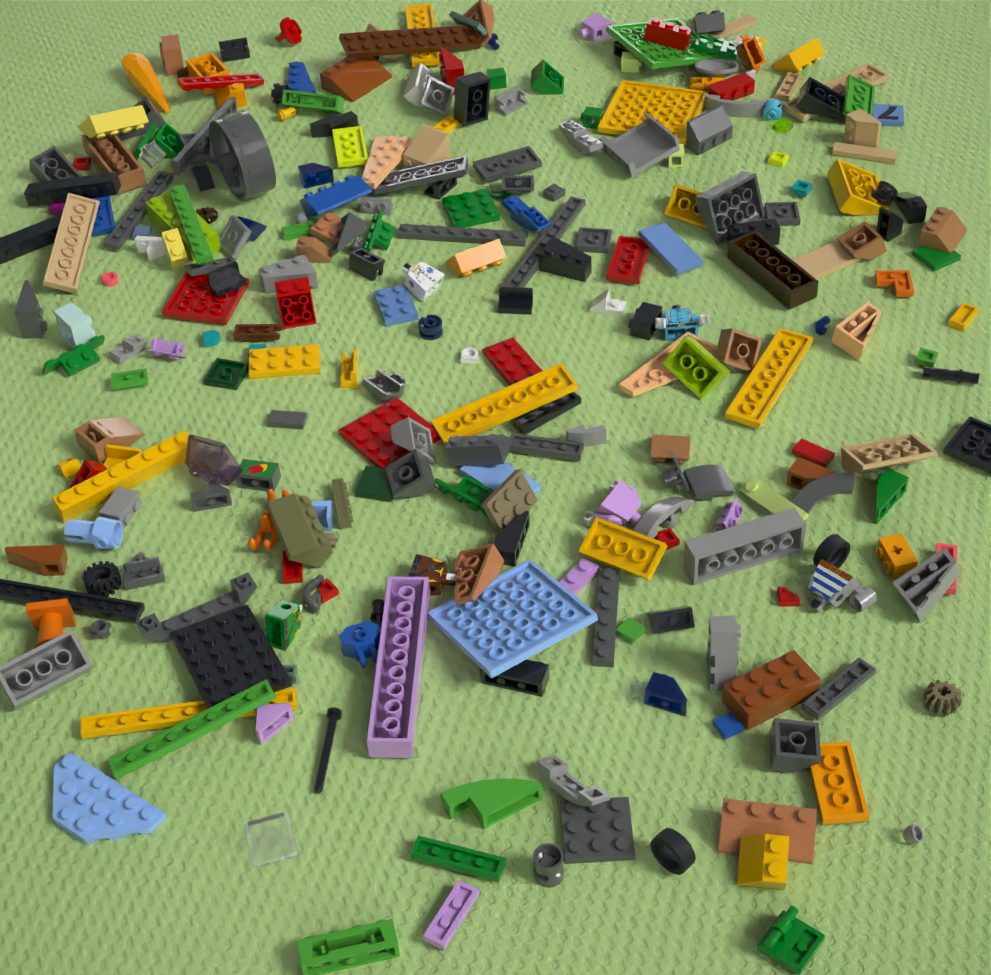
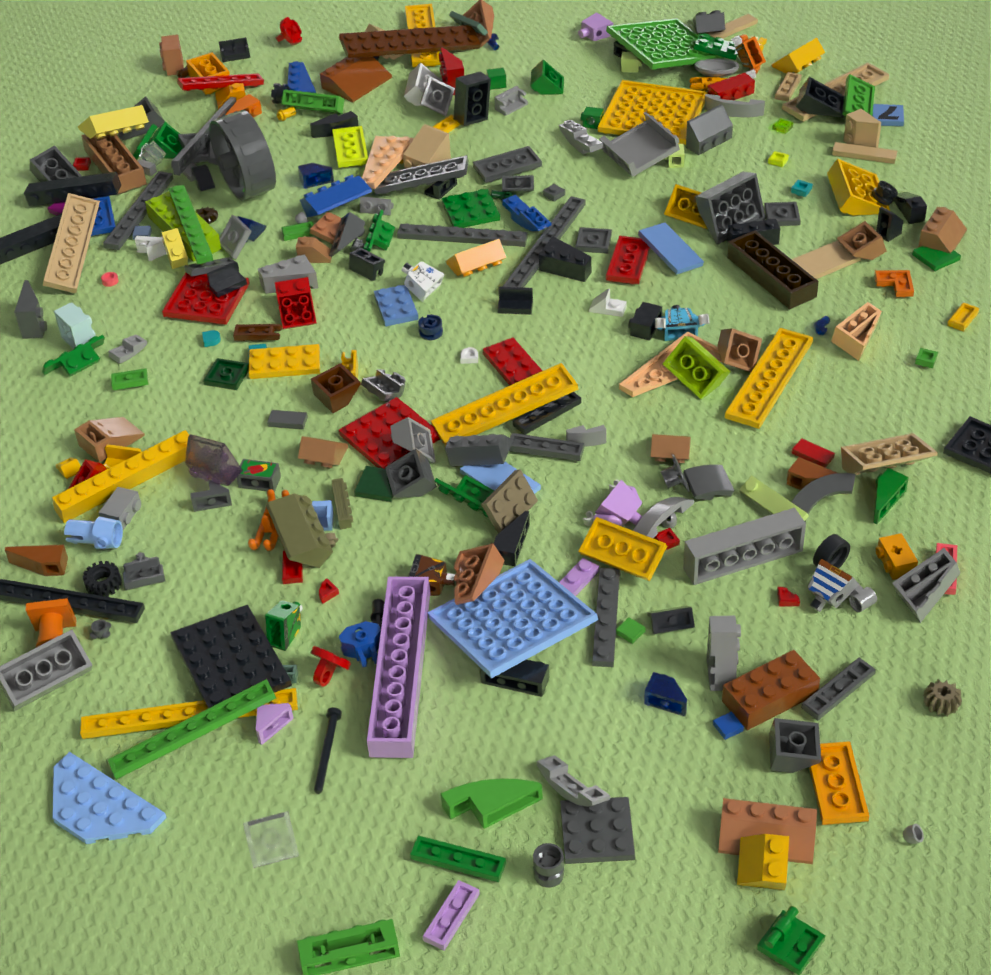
light orange piece [121,53,170,114] -> none
dark grey slope [135,573,257,642] -> none
lavender hinge [147,338,186,359] -> none
dark grey piece [303,575,324,614] -> none
red brick [644,18,692,51] -> none
black tyre [650,828,696,875] -> none
lavender hinge [714,497,743,532] -> none
medium azure head [762,99,783,121] -> none
black pin [922,366,980,384] -> none
none -> light grey piece [138,159,157,176]
none -> orange slope [226,94,262,117]
none -> medium nougat slope [298,436,349,468]
none -> red tile [310,646,351,687]
none -> reddish brown slope [311,363,361,413]

